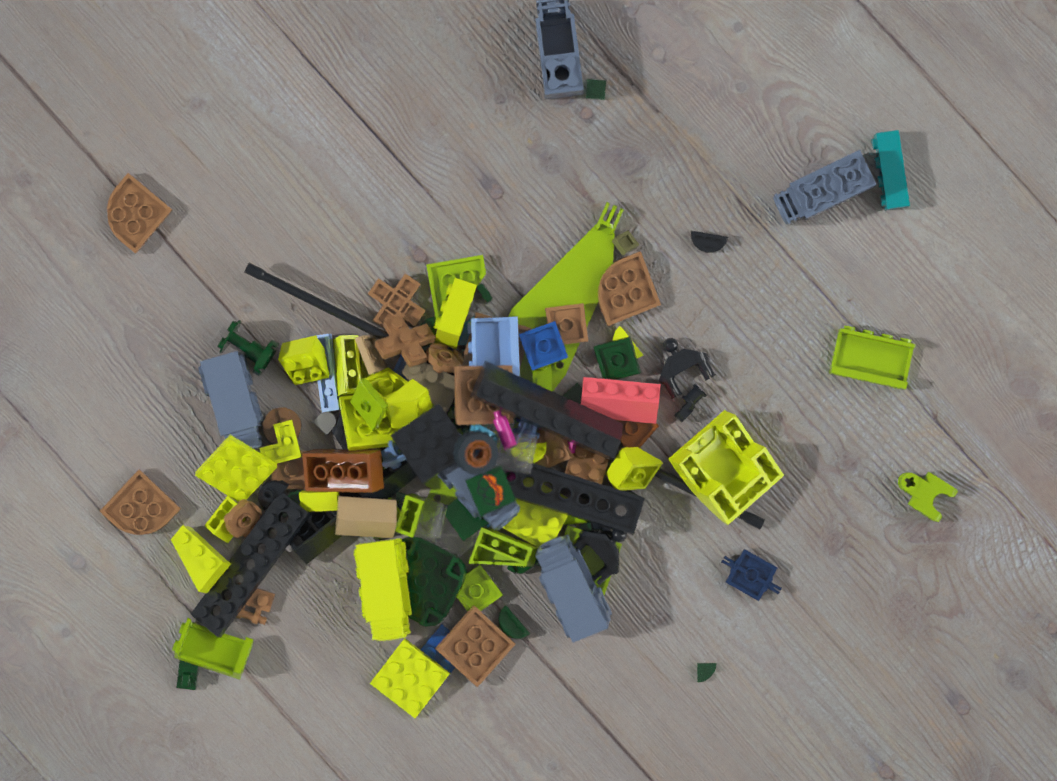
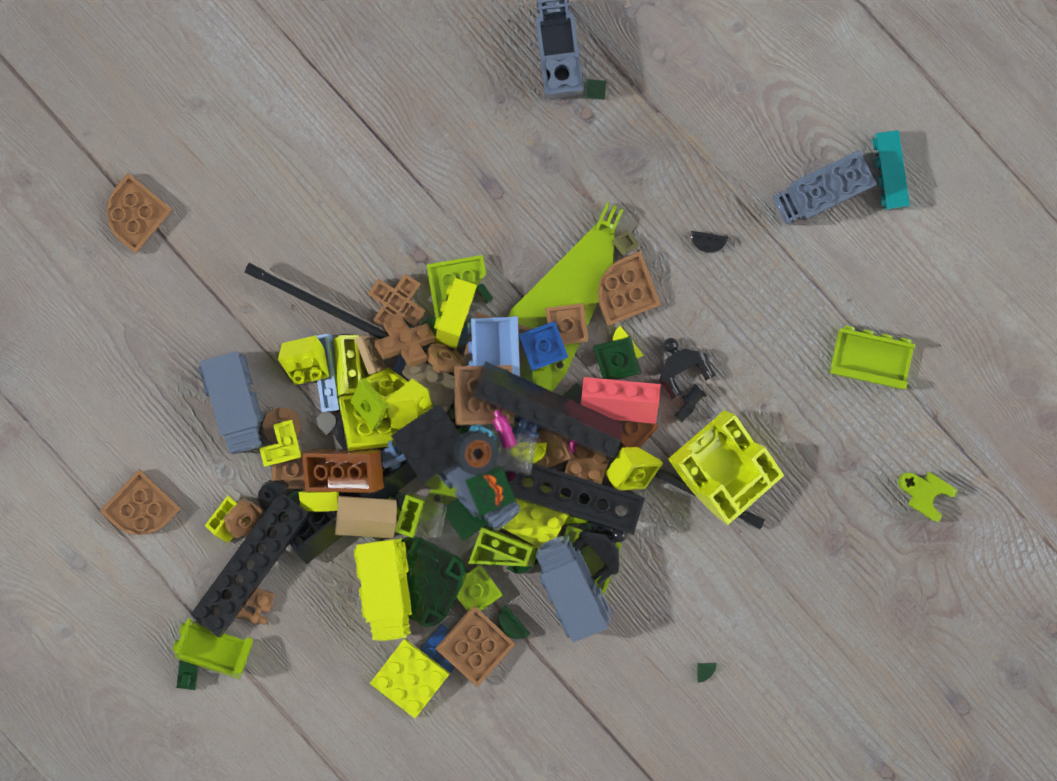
neon yellow wedge [171,525,231,593] -> none
neon yellow plate [195,435,277,502] -> none
dark green piece [217,320,279,376] -> none
dark blue plate [721,549,782,601] -> none

